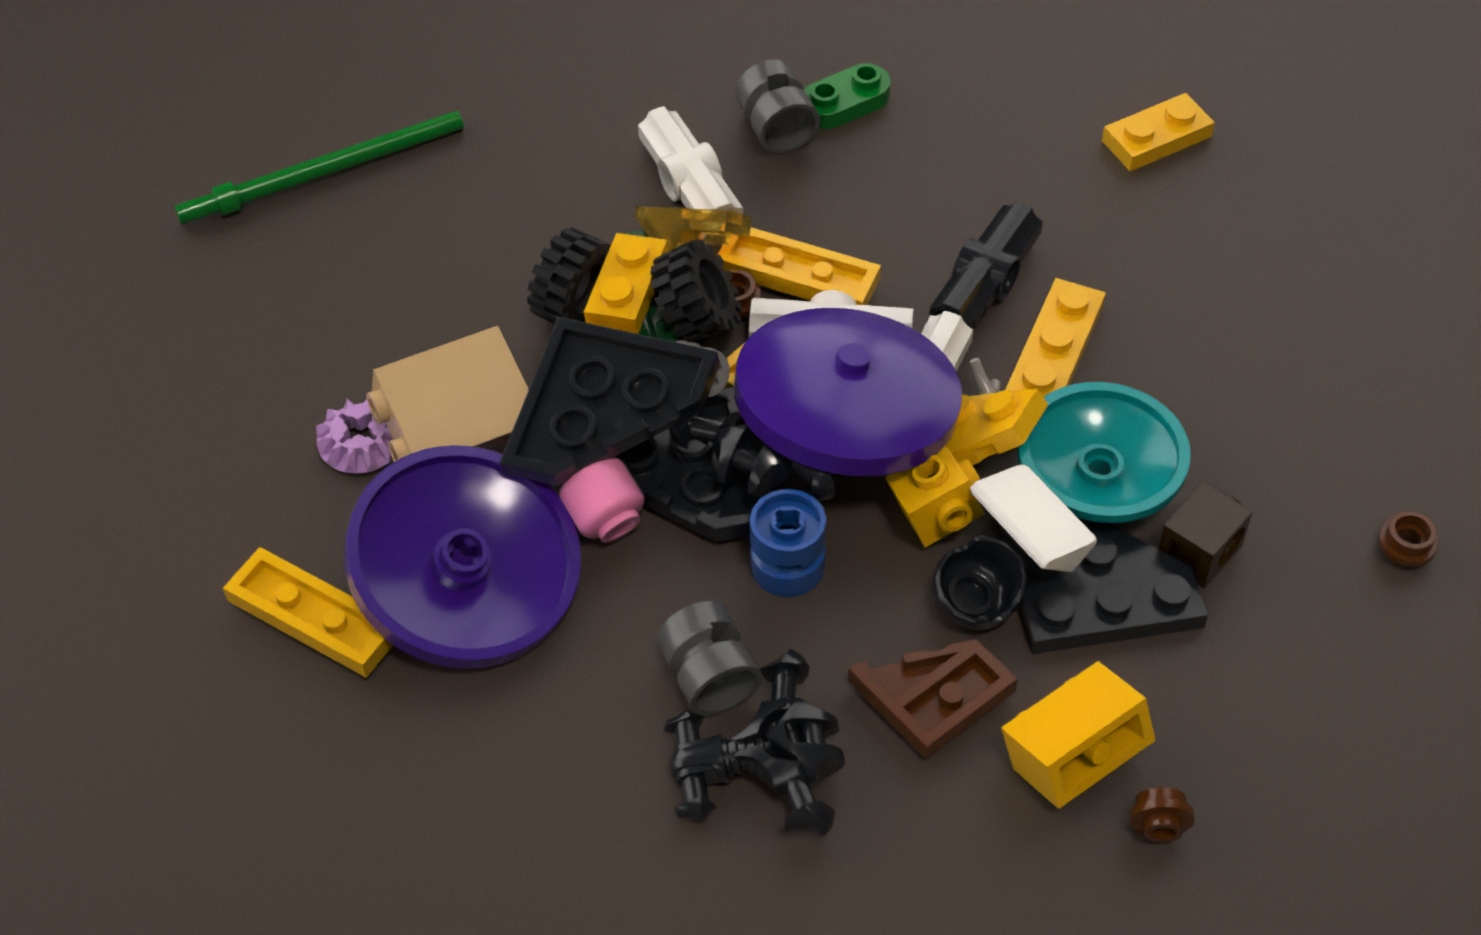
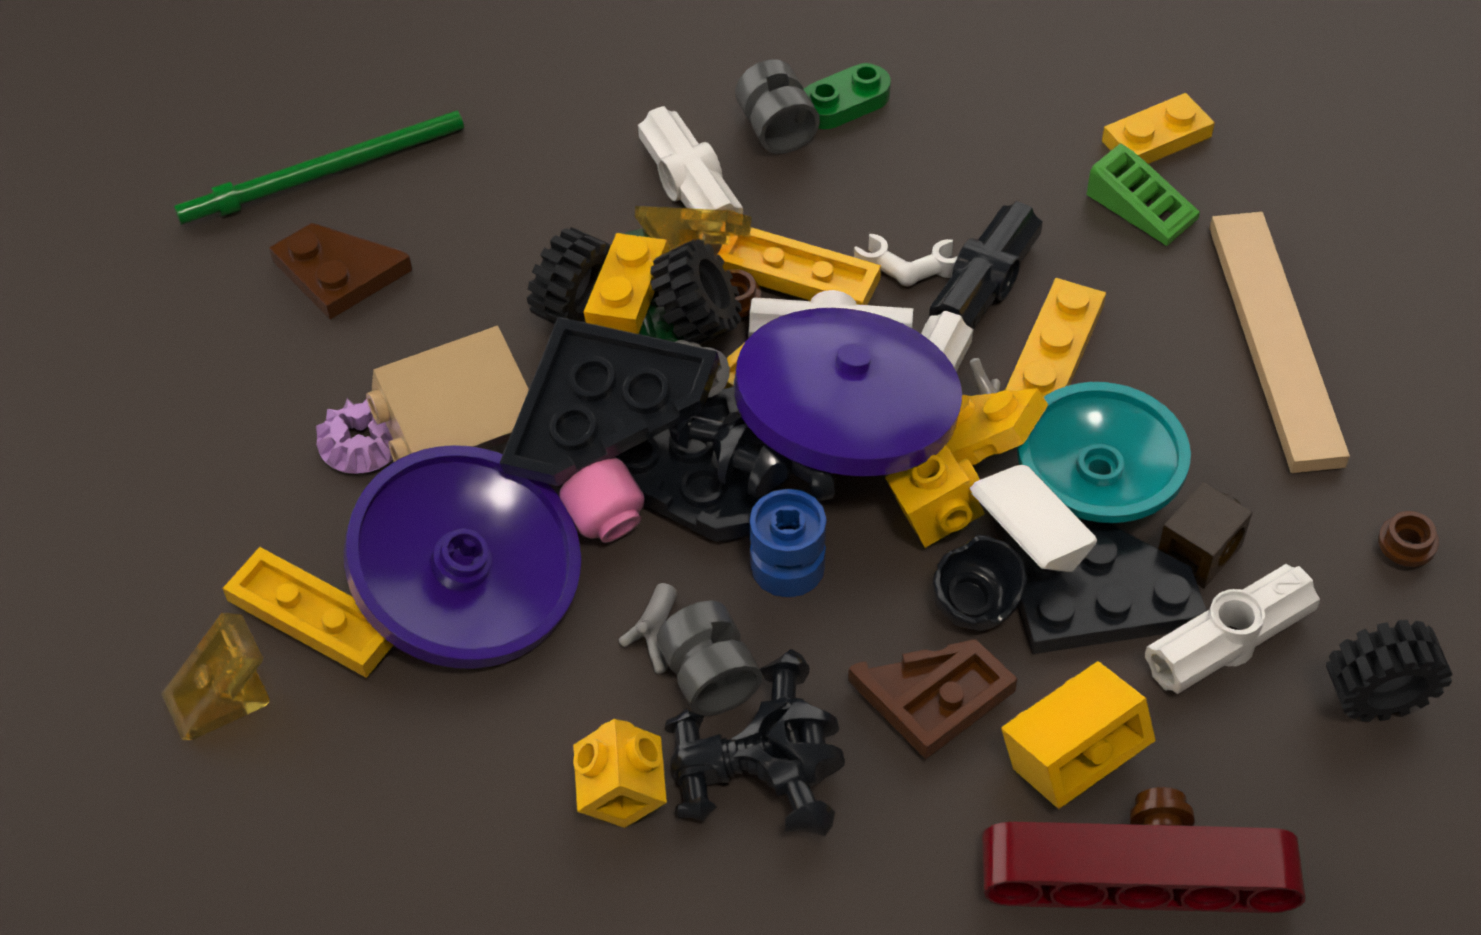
none -> clear yellow slope [162,612,270,740]
none -> reddish brown wing [269,223,413,320]
none -> yellow brick [573,718,667,828]
none -> light grey bar [619,583,678,674]
none -> white arm [854,234,958,287]
none -> dark red beam [982,822,1305,913]
none -> bright green slope [1086,143,1200,246]
none -> white piece [1145,564,1320,694]
none -> tan tile [1209,212,1350,473]
none -> black tyre [1326,620,1453,722]

